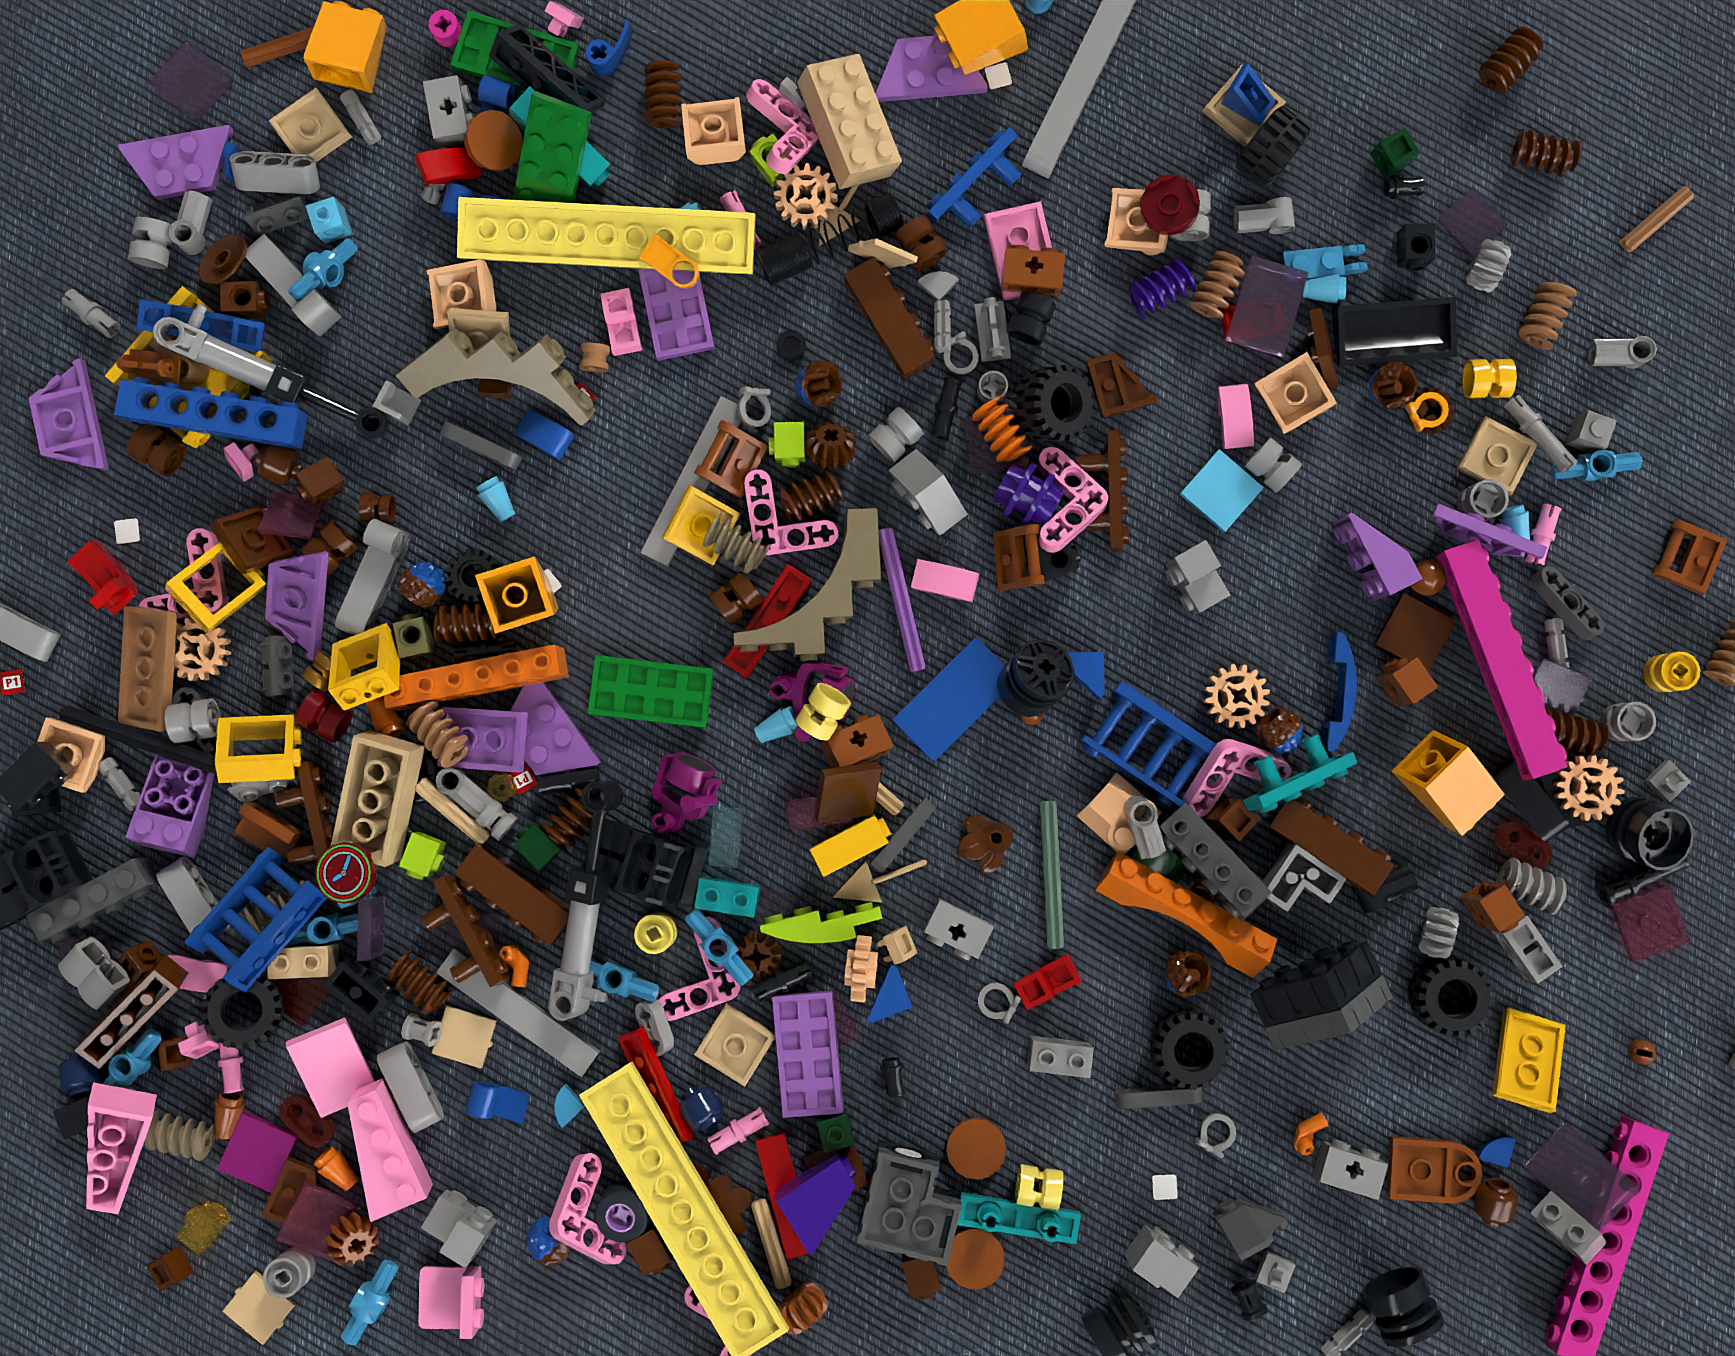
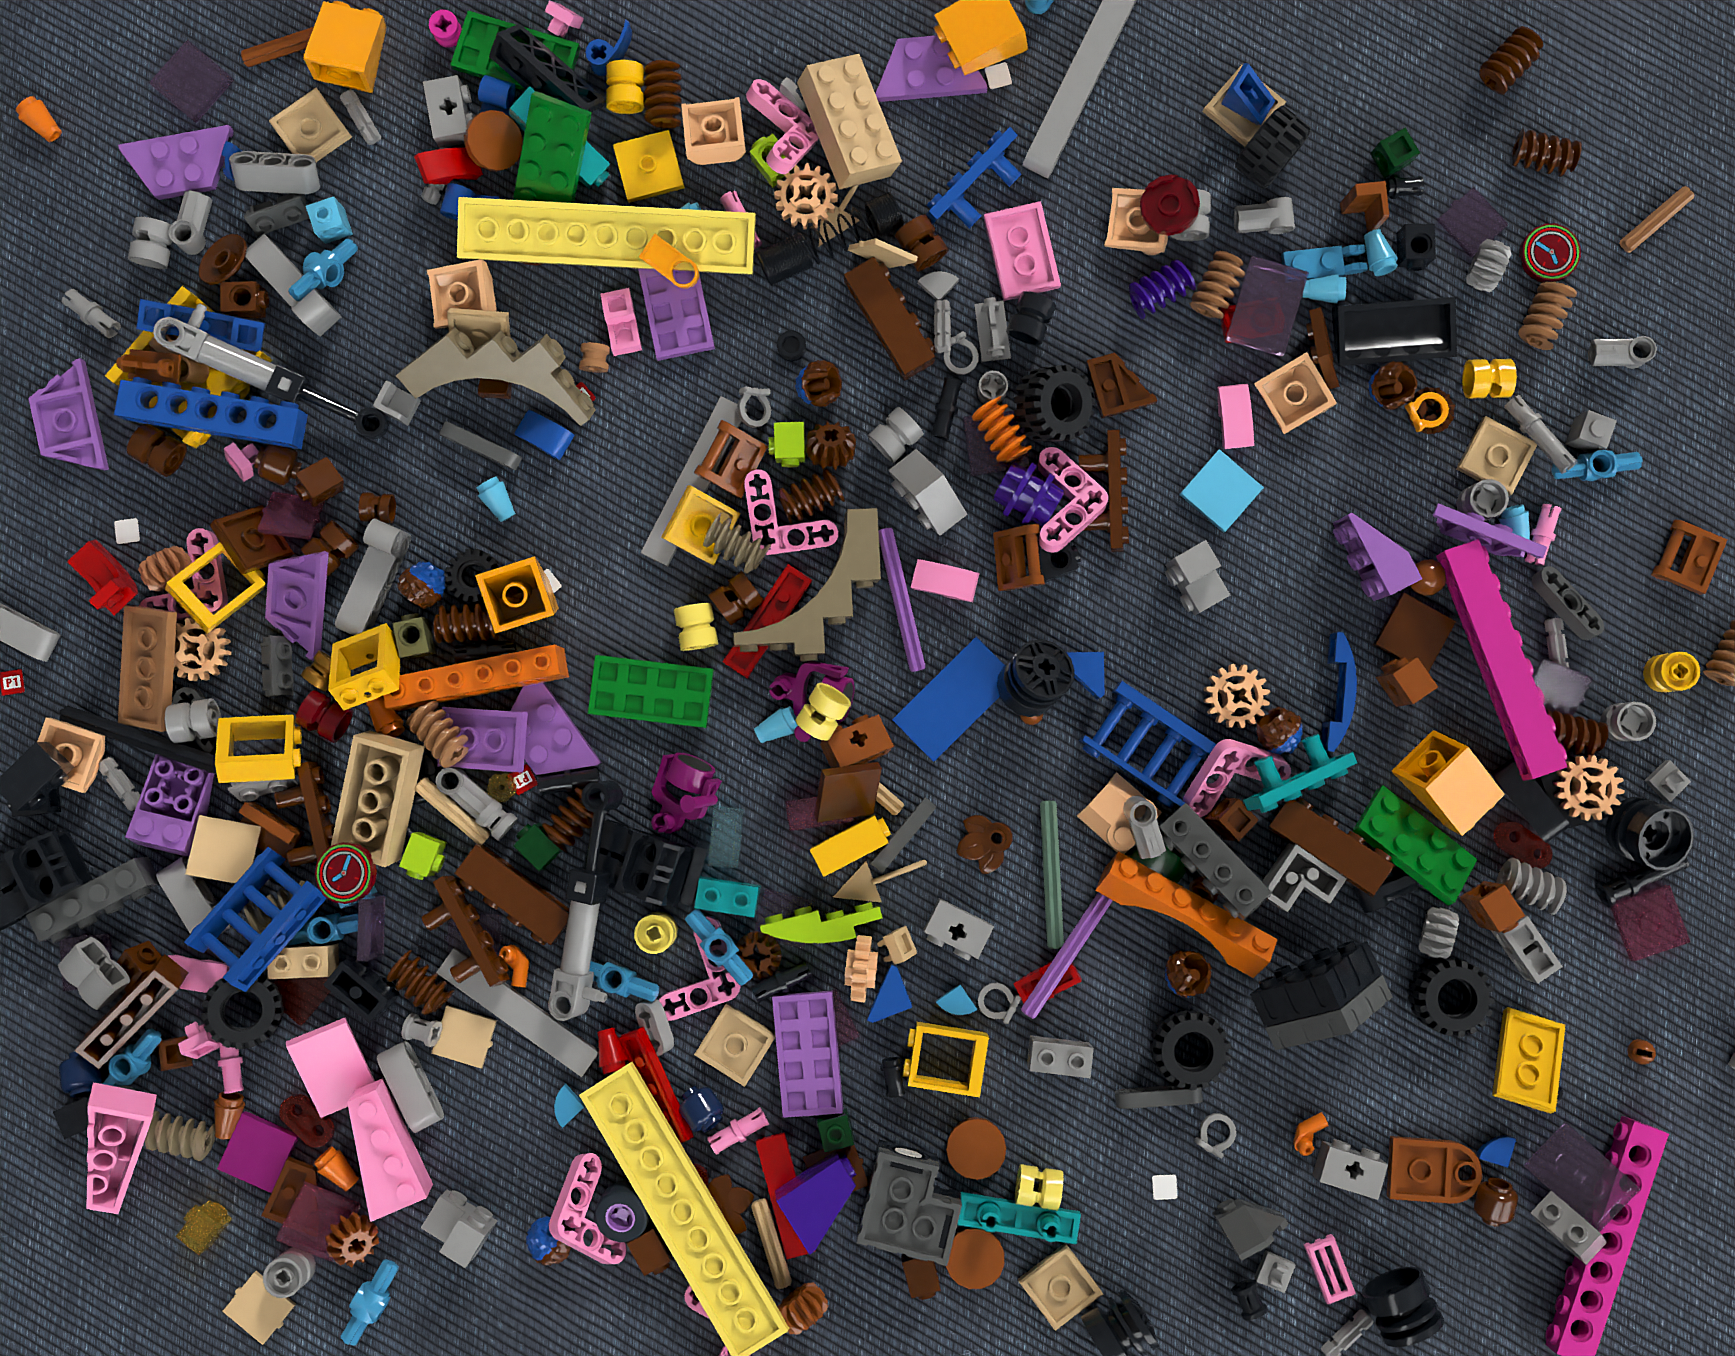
reddish brown slope [147,1247,193,1291] -> none
bright pink bracket [418,1266,484,1339] -> none
blue panel [465,1081,529,1124] -> none
dark orange brick [1001,245,1065,296] -> none
light grey brick [1124,1225,1199,1298] -> none
light grey wheel [1245,437,1302,493] -> none
none -> orange cone [16,96,62,142]
none -> nougat gear [138,546,192,591]
none -> tan tile [185,815,261,883]
none -> red cone [597,1028,628,1075]
none -> yellow wheel [606,60,644,114]
none -> yellow plate [613,130,685,203]
none -> light yellow wheel [674,603,719,651]
none -> yellow window [902,1021,989,1098]
none -> dark azure tile [936,984,977,1015]
none -> tan tile [1018,1243,1103,1331]
none -> medium lavender axle [1021,892,1113,1019]
none -> bright pink tile [1303,1234,1356,1304]
none -> dark orange panel [1340,181,1389,233]
none -> green plate [1353,785,1477,906]
none -> medium azure cone [1364,229,1398,276]
none -> tile [1519,223,1581,283]

